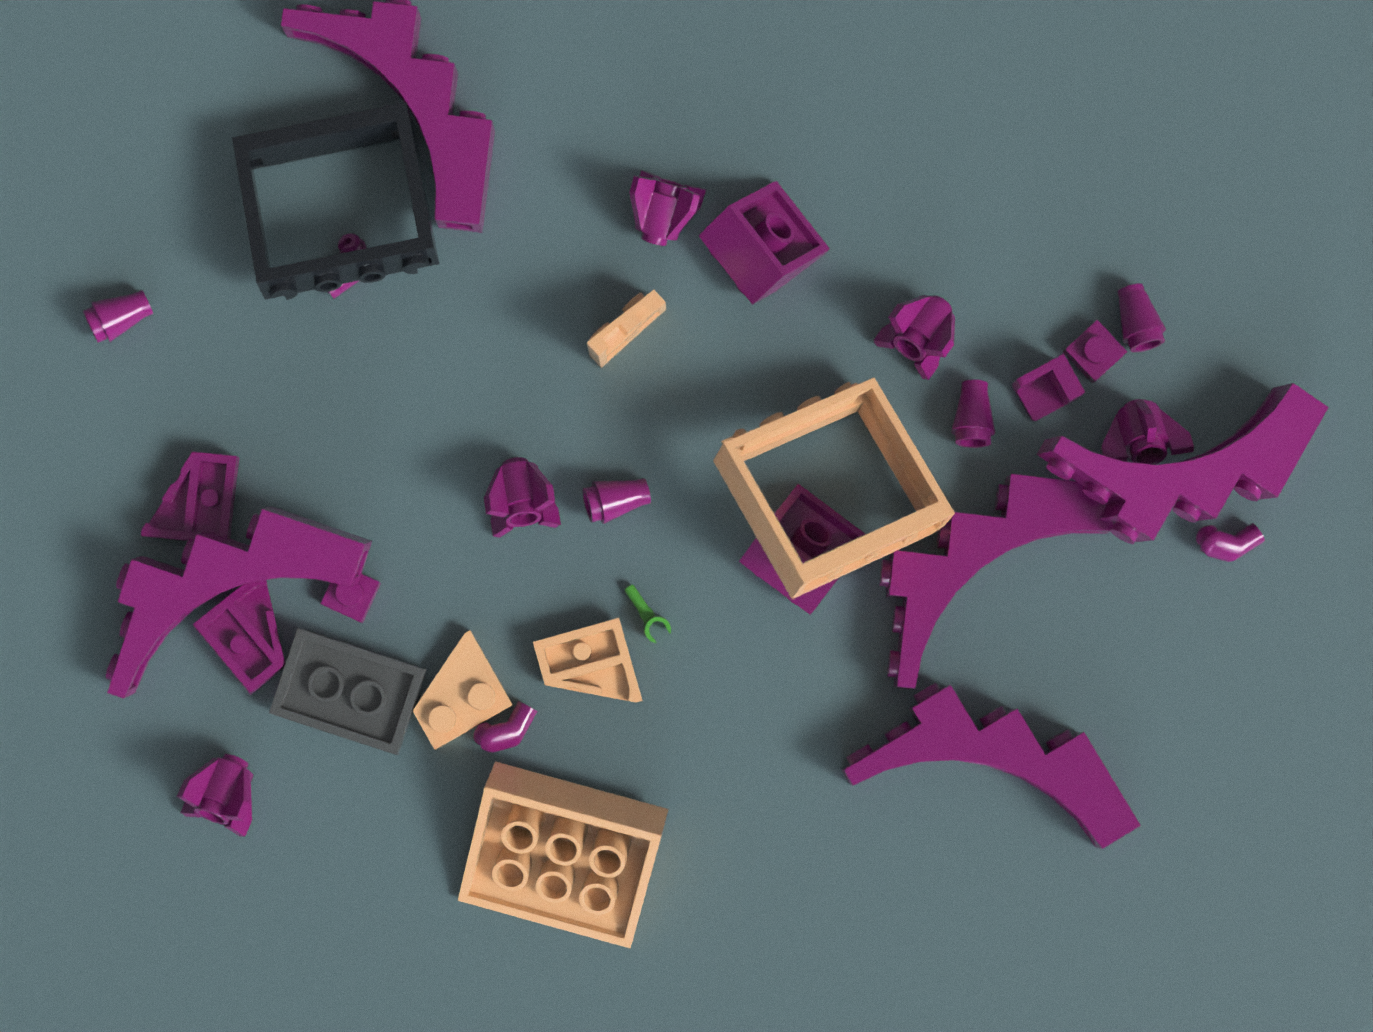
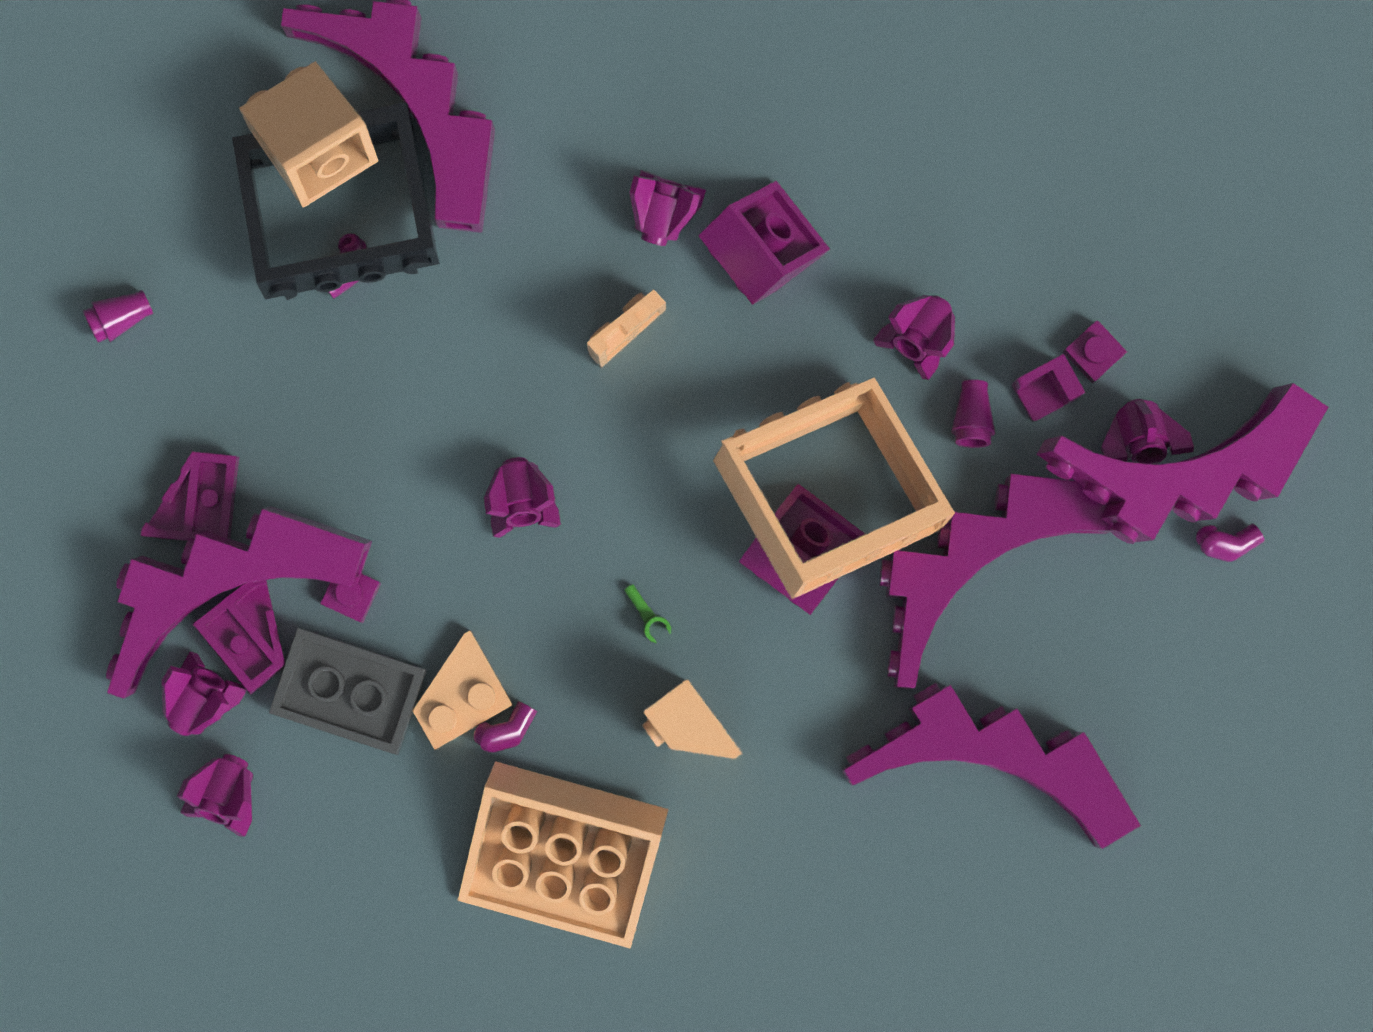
light nougat wing [533,618,643,703] -> none
magenta cone [582,478,651,524] -> none
magenta cone [1117,283,1166,352] -> none
none -> magenta brick [162,651,246,736]
none -> light nougat slope [239,61,378,208]
none -> light nougat slope [642,679,742,759]

